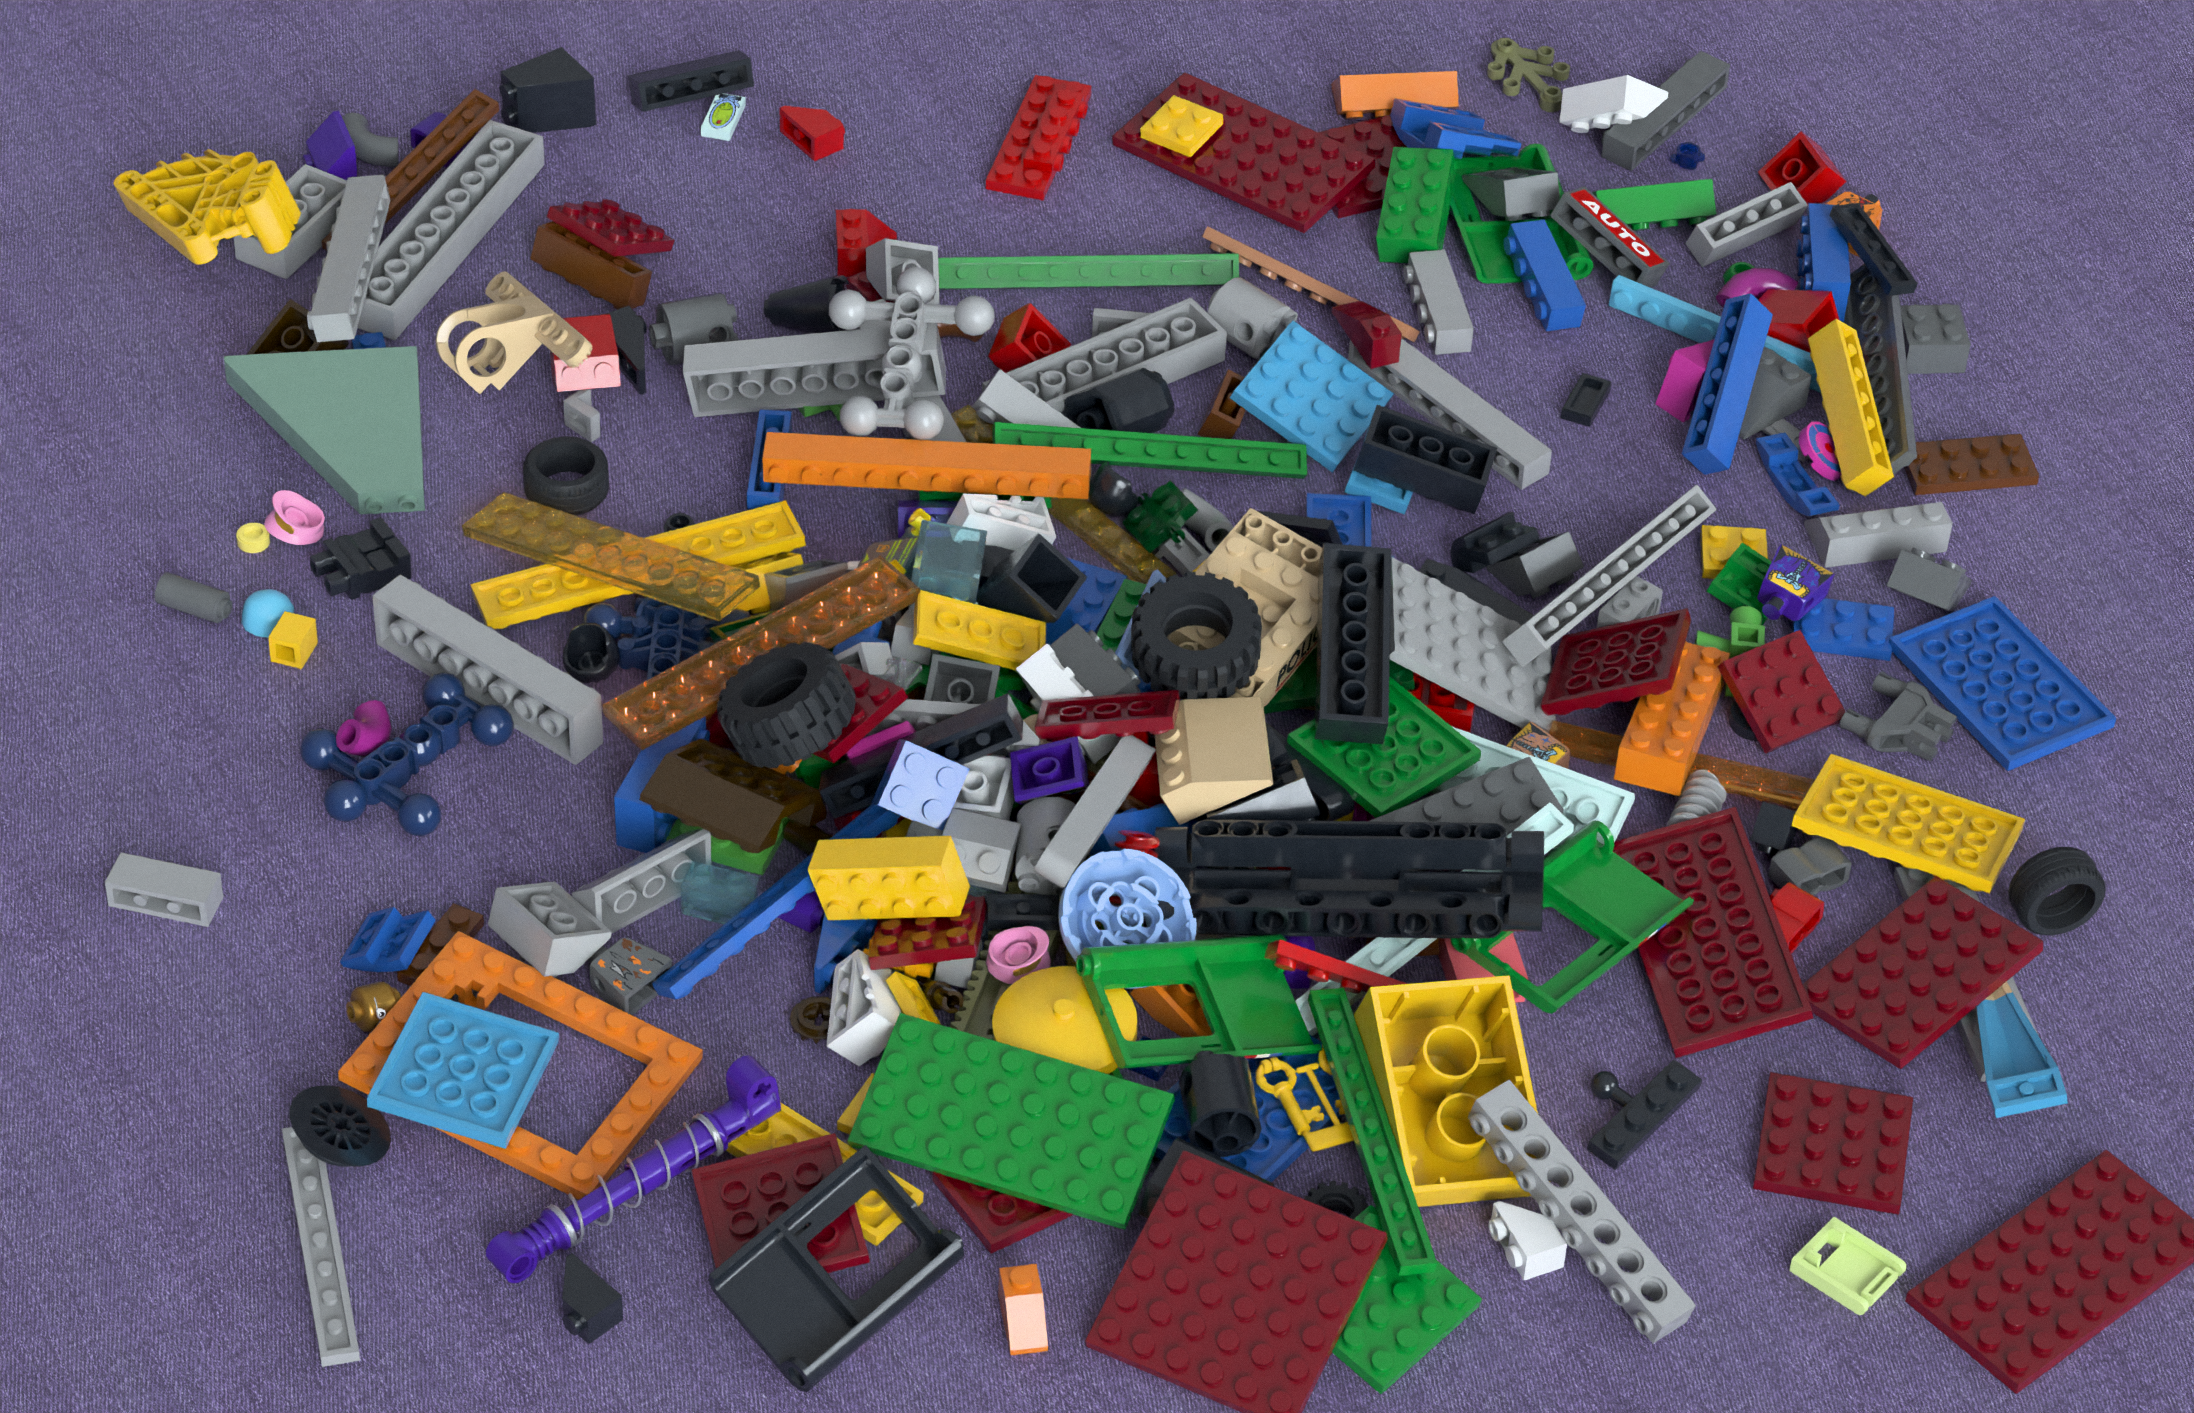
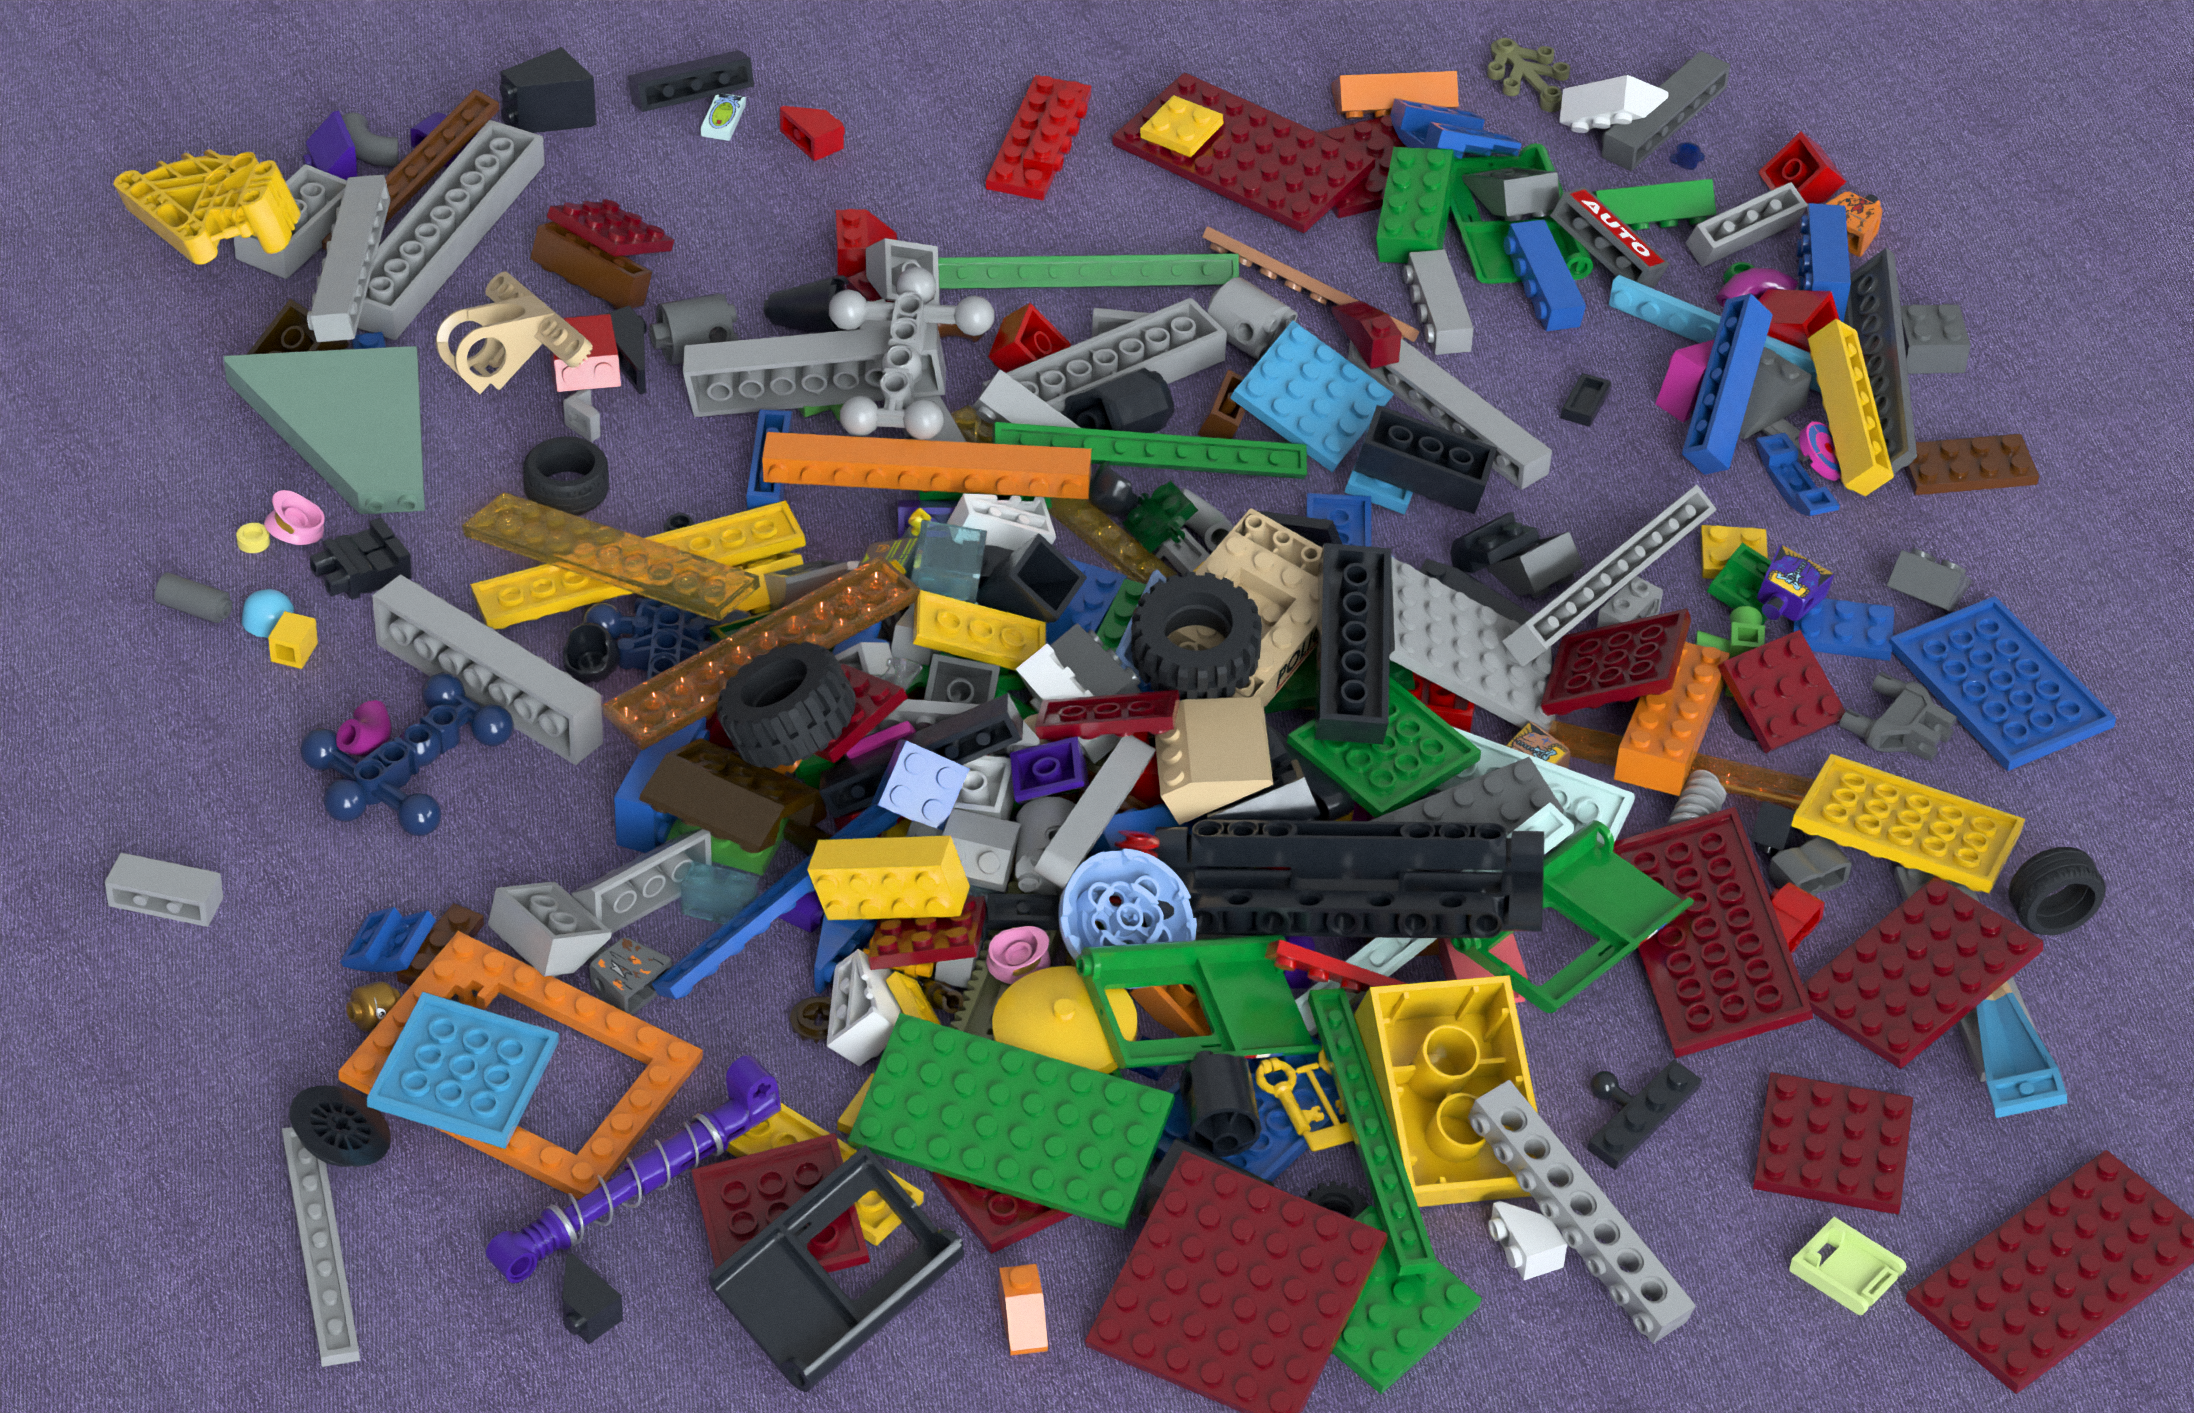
light grey slope [1804,502,1953,568] -> none
black plate [1829,203,1918,296] -> none

